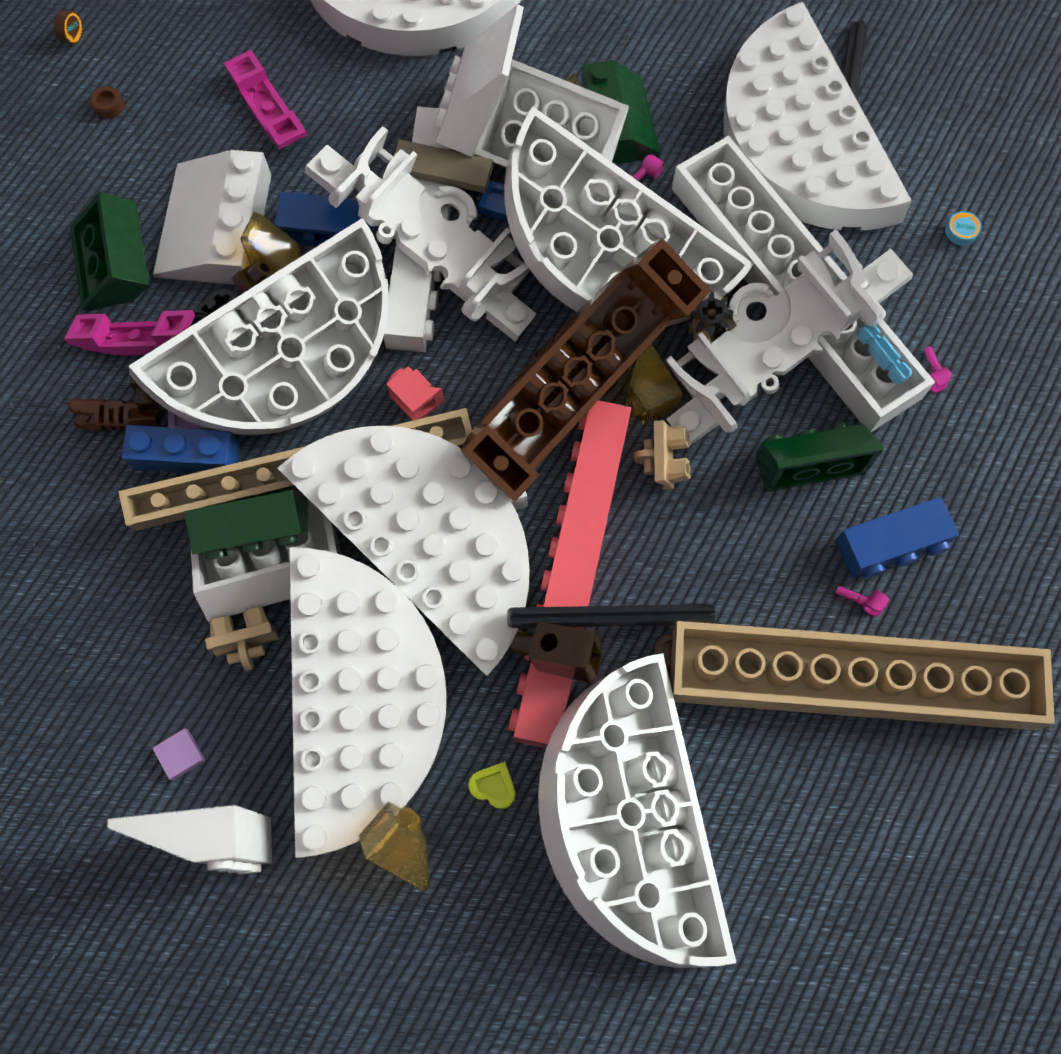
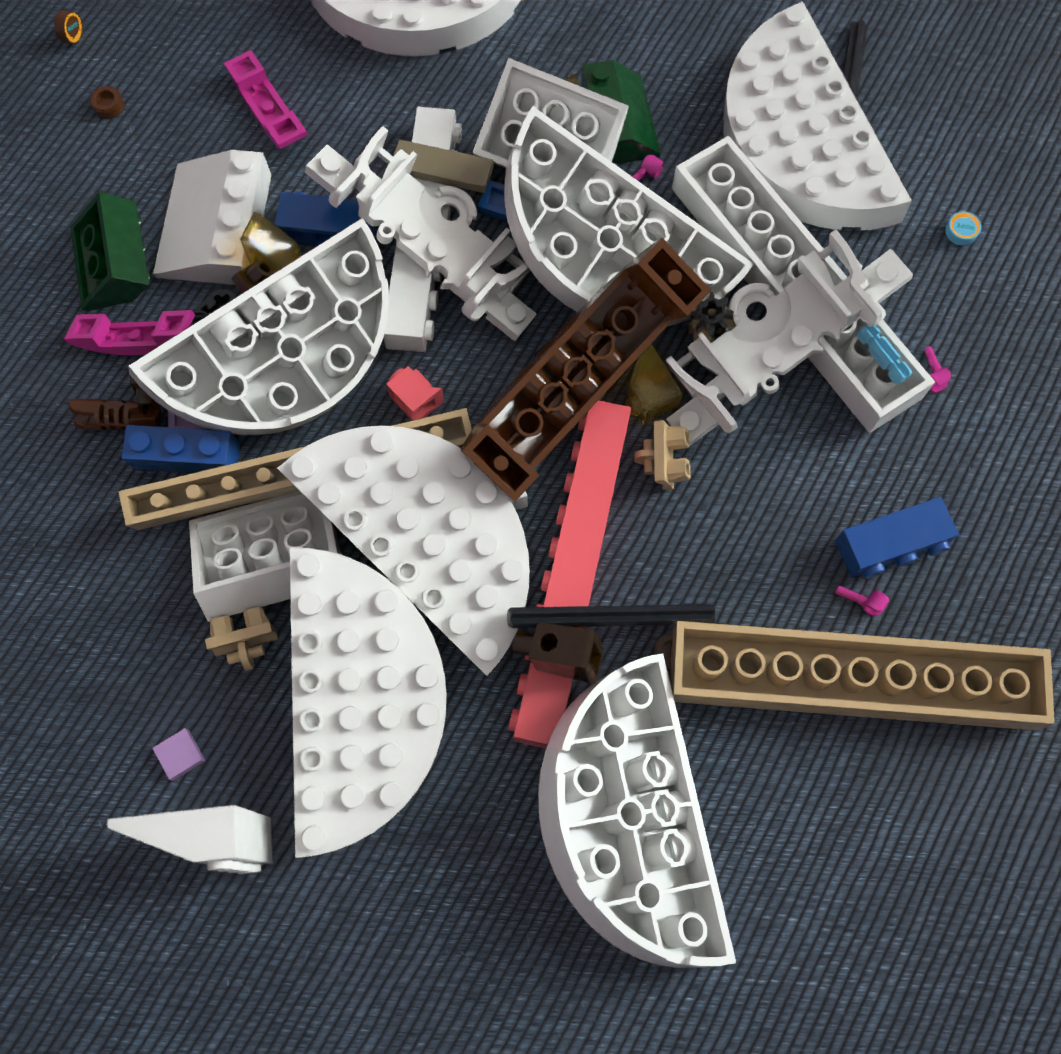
dark green slope [184,490,308,560] -> none
clear yellow slope [359,801,430,892] -> none
white slope [434,5,524,157] -> none
neon yellow tile [468,762,516,810] -> none
dark green slope [756,423,884,492] -> none

